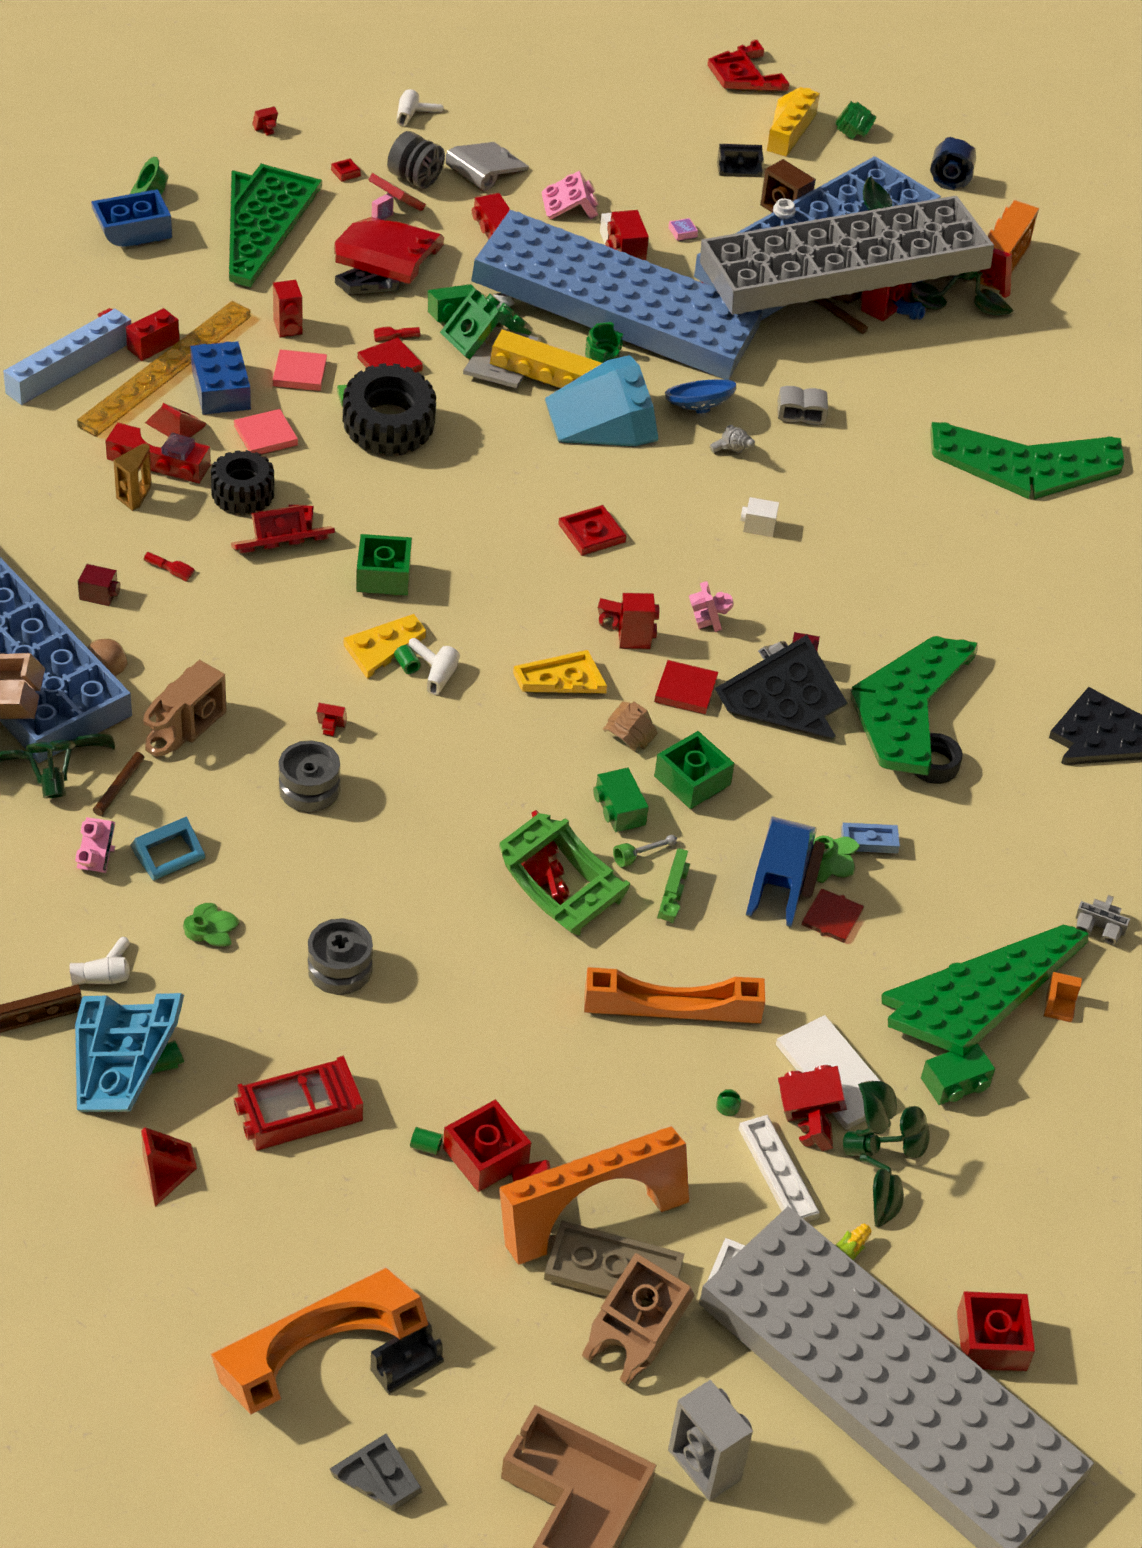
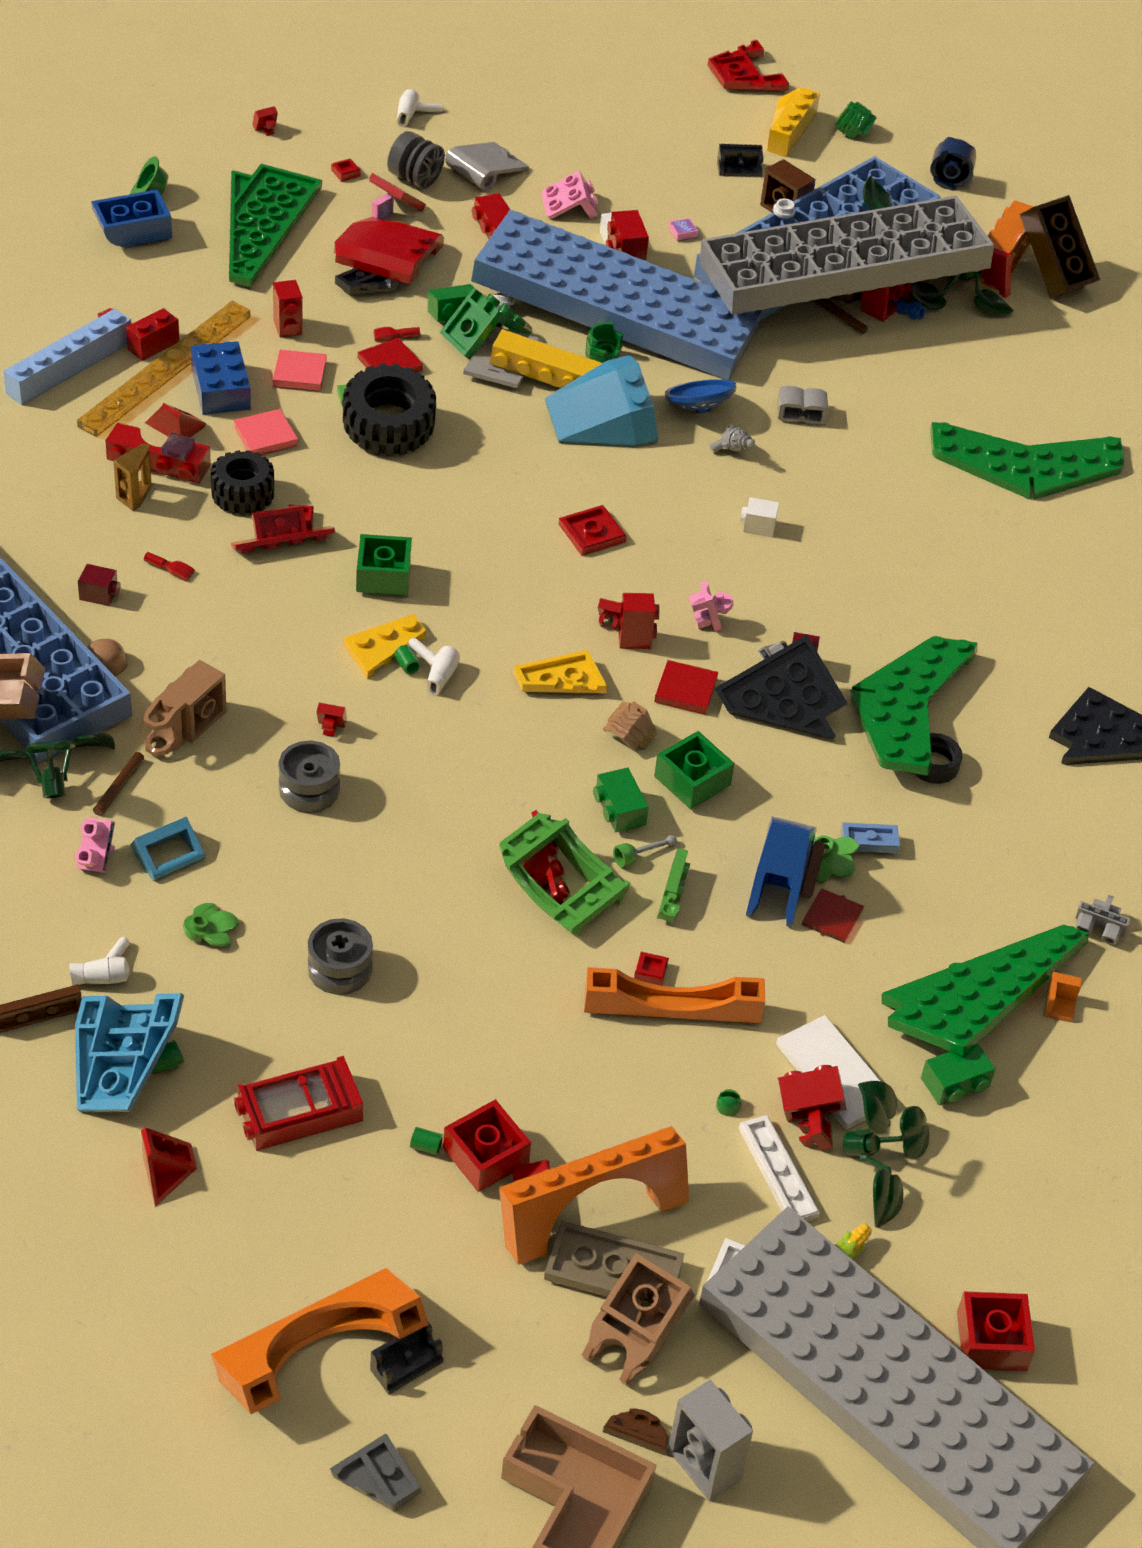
none -> reddish brown tile [603,1408,669,1456]
none -> red tile [634,951,669,986]
none -> dark brown brick [1020,195,1101,299]

